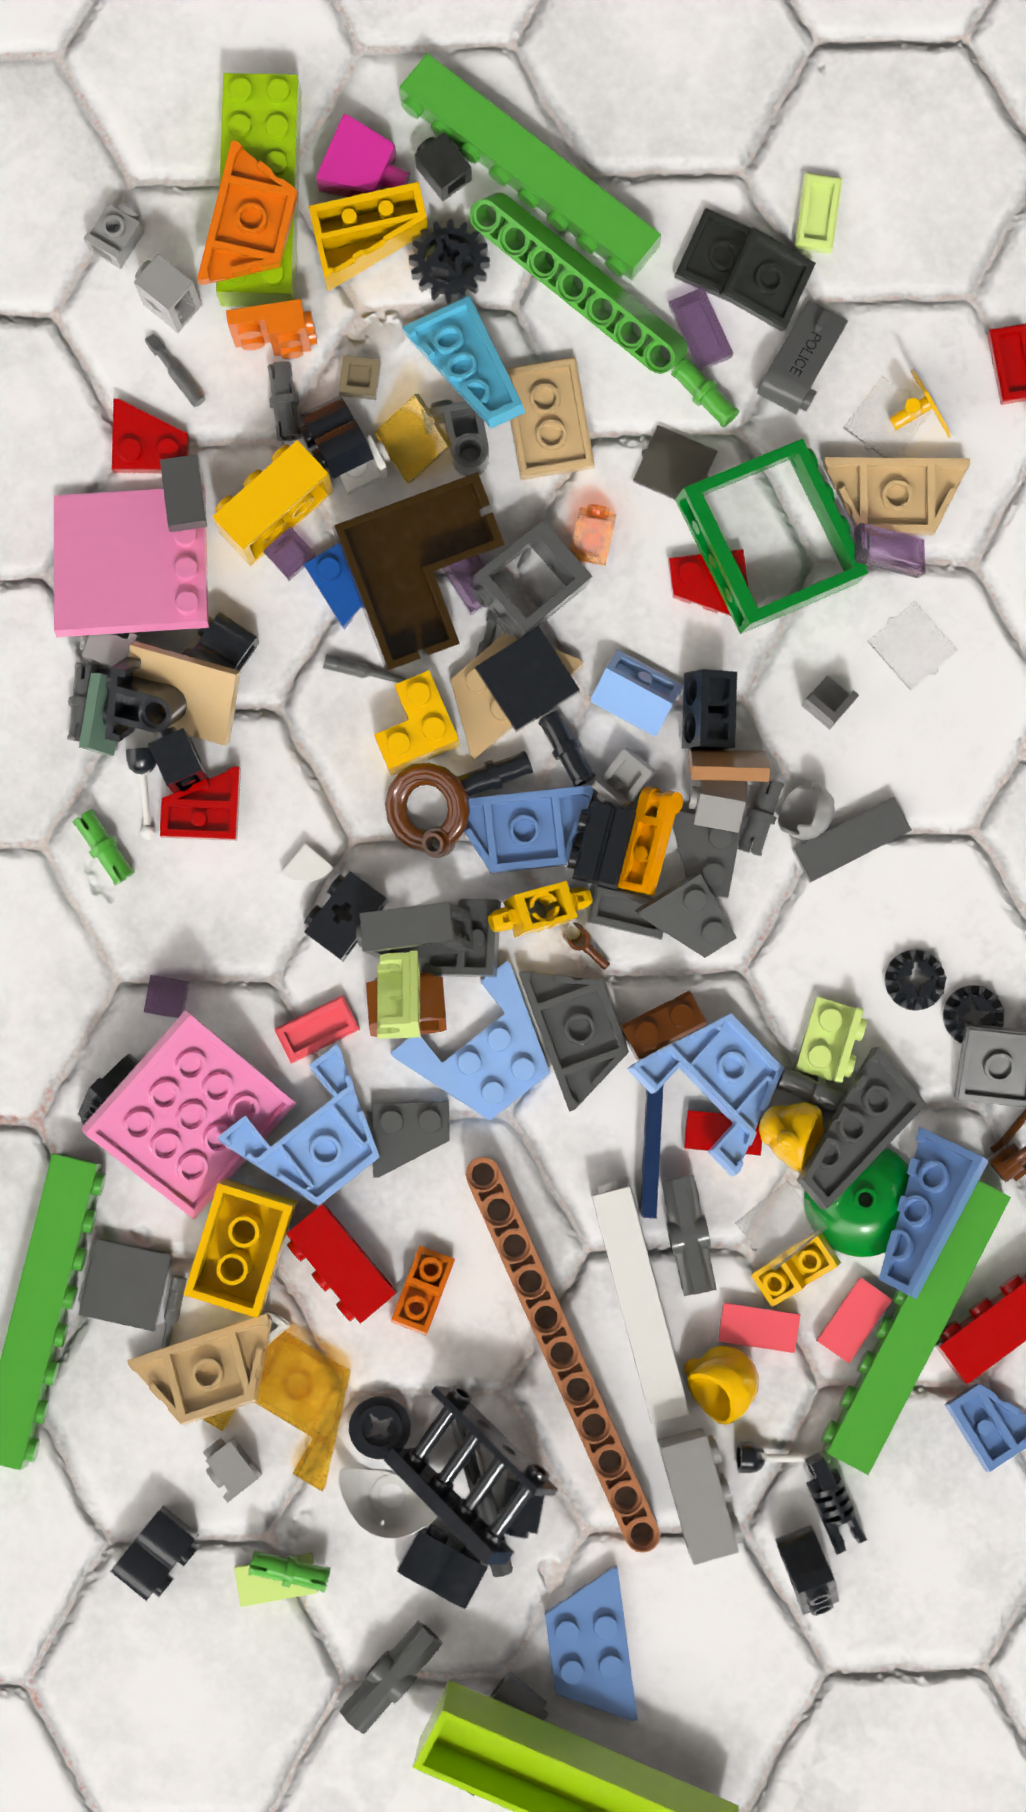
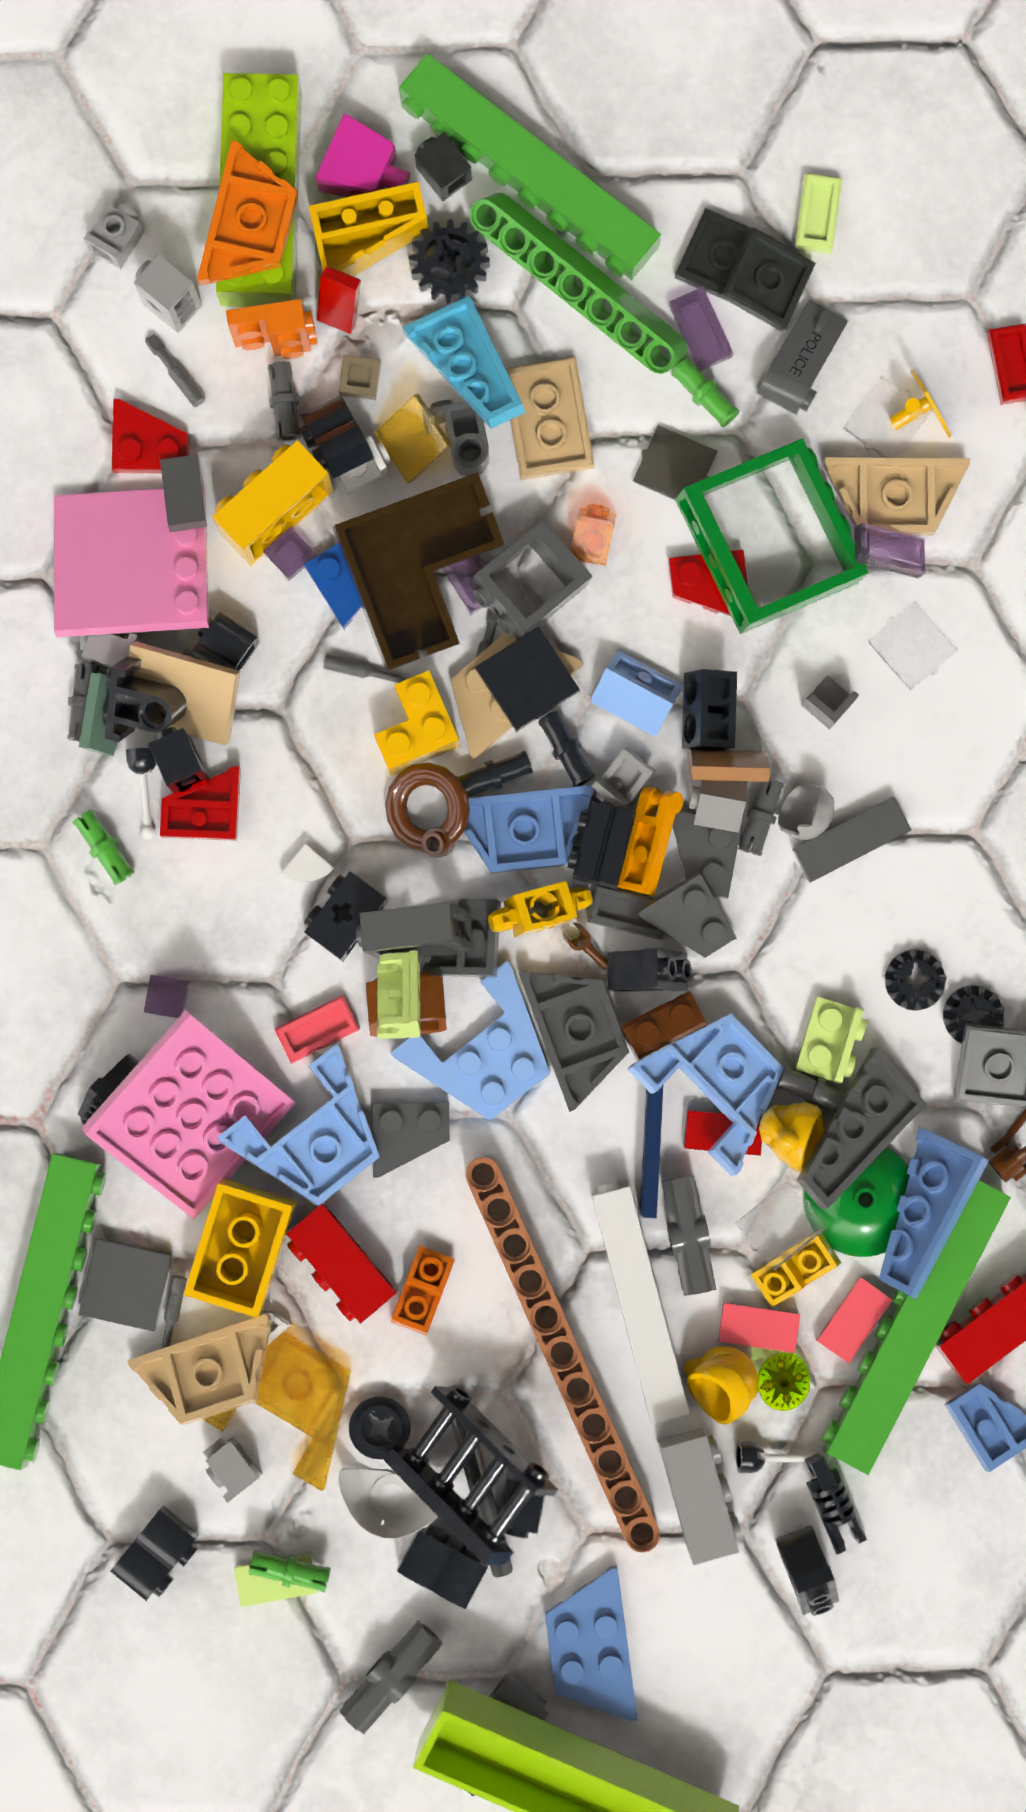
none -> red tile [317,266,361,334]
none -> black pin [608,948,692,992]
none -> clear neon green piece [758,1352,810,1411]

